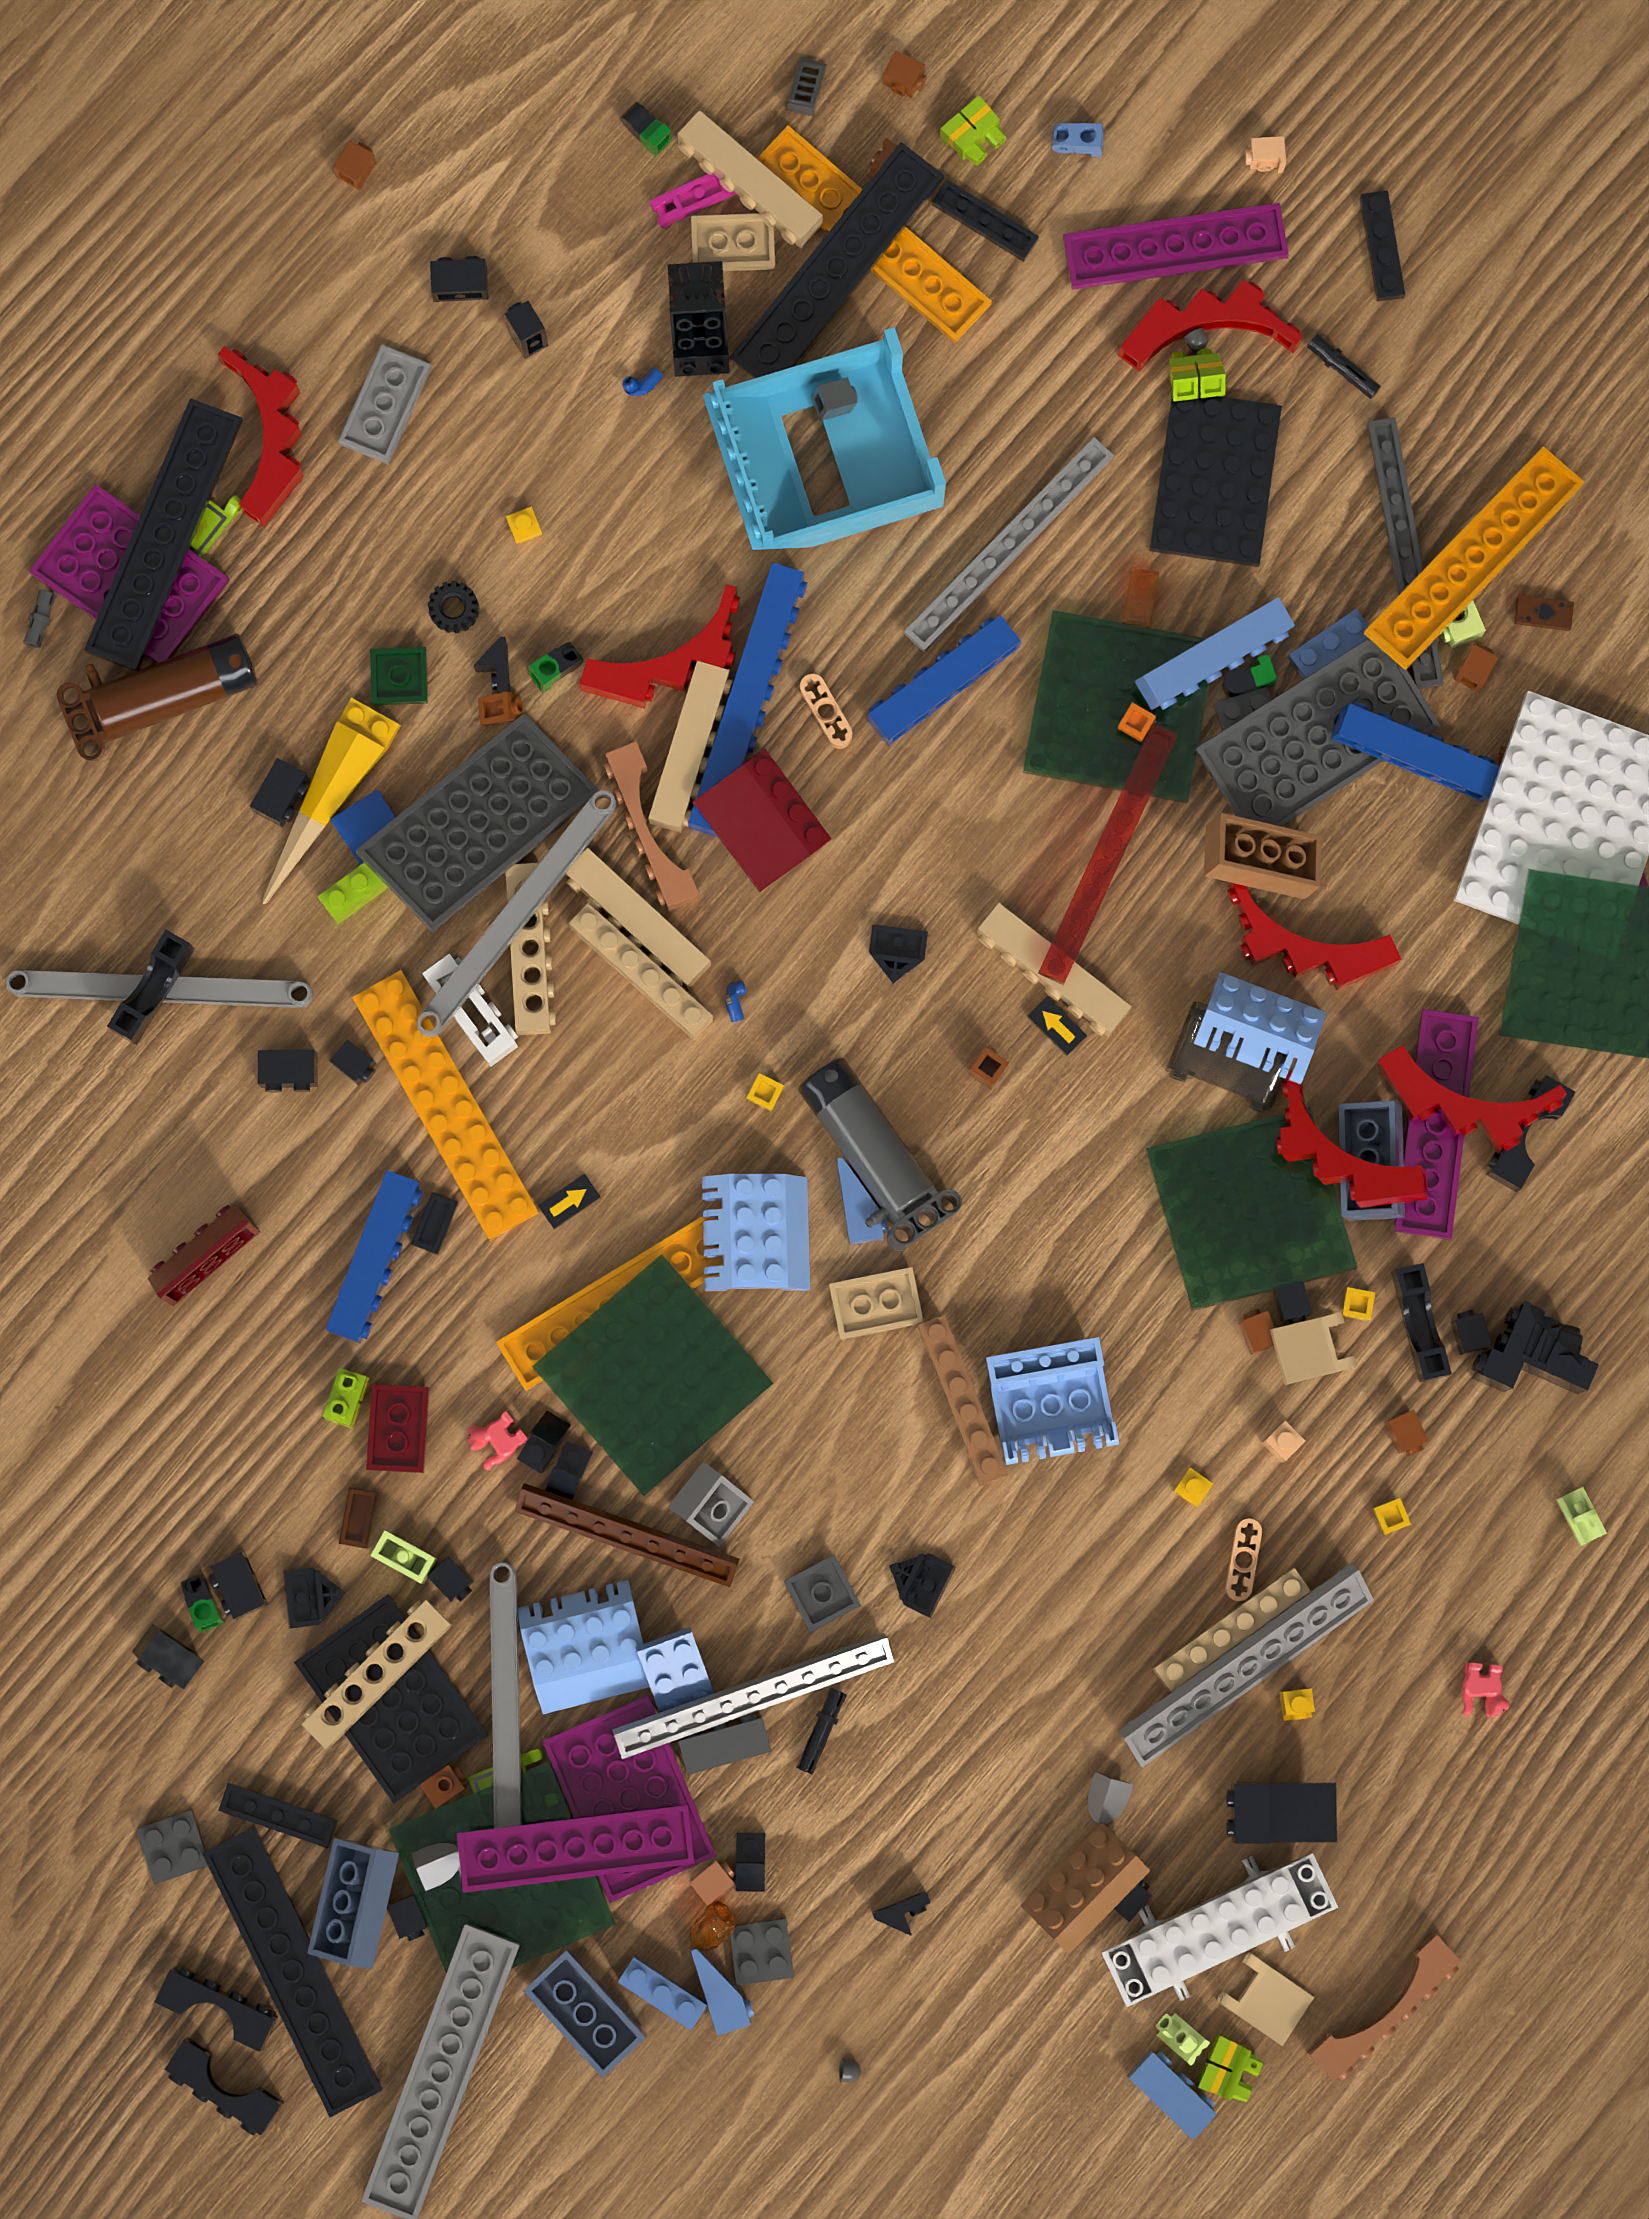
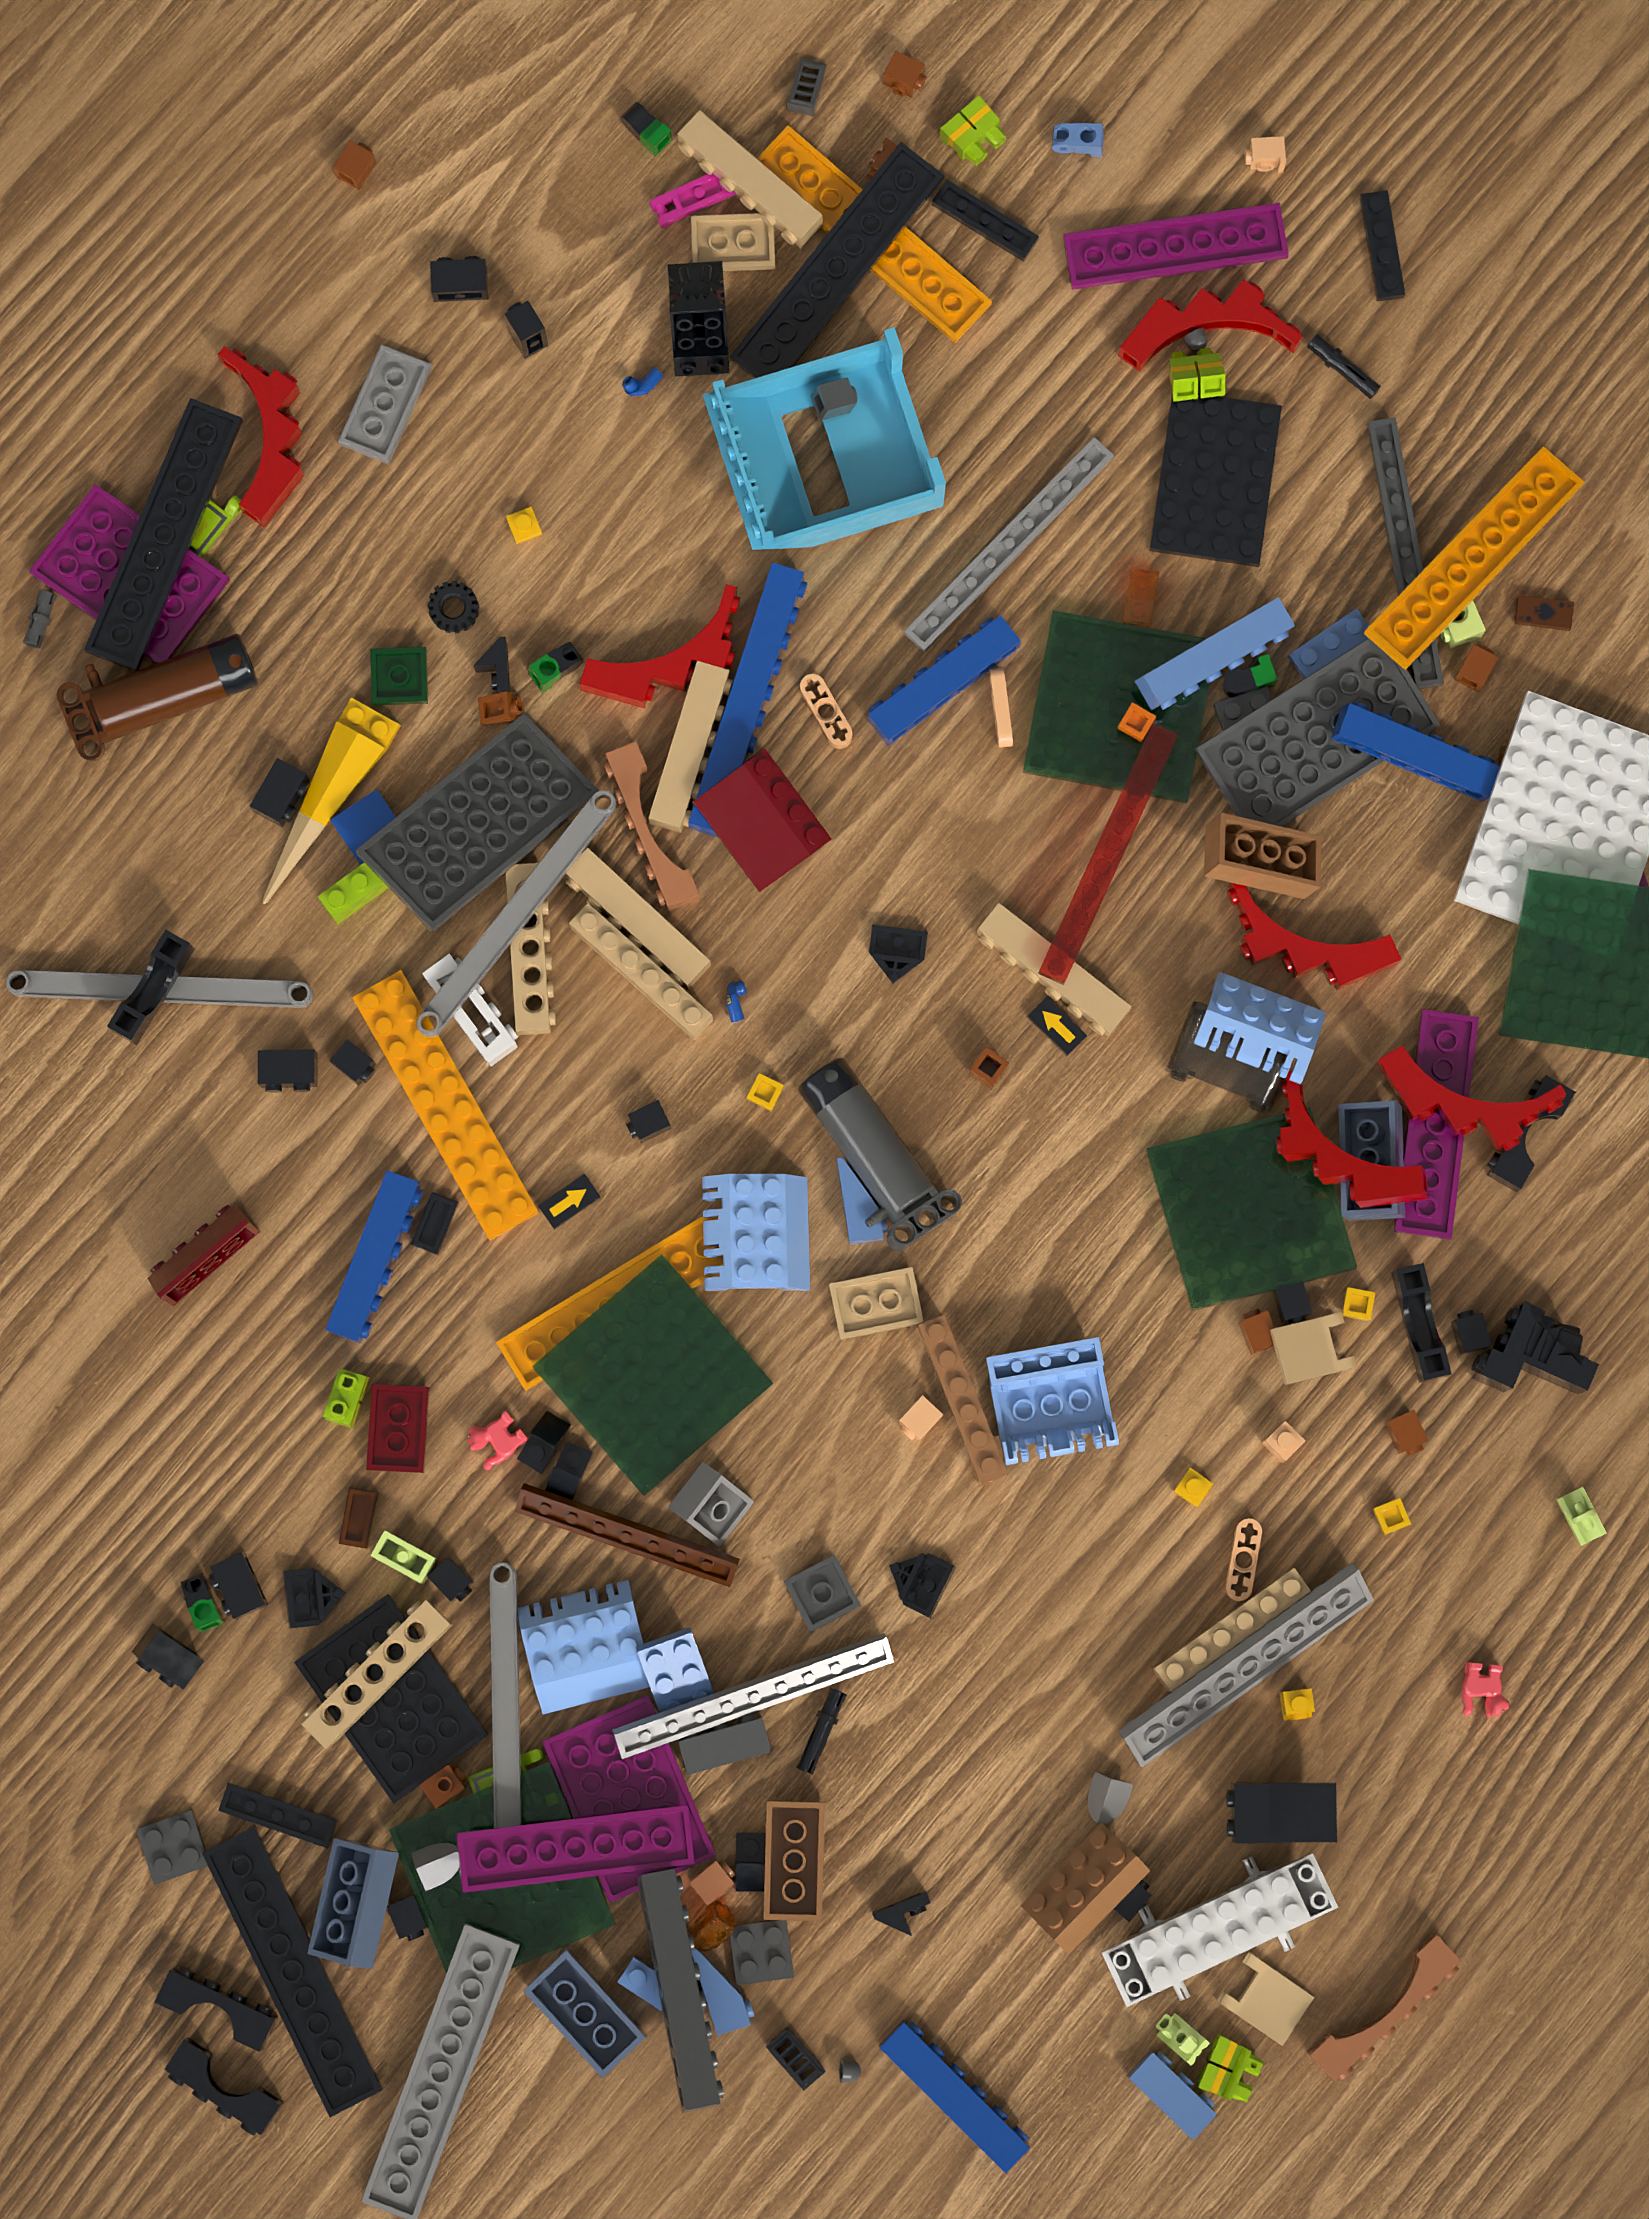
none -> black brick [626,1100,671,1143]
none -> dark grey brick [637,1869,724,2113]
none -> medium nougat brick [764,1800,825,1921]
none -> black slope [766,2026,826,2091]
none -> blue brick [879,2020,1030,2173]
none -> light nougat brick [899,1395,943,1441]
none -> light nougat beam [989,667,1013,748]

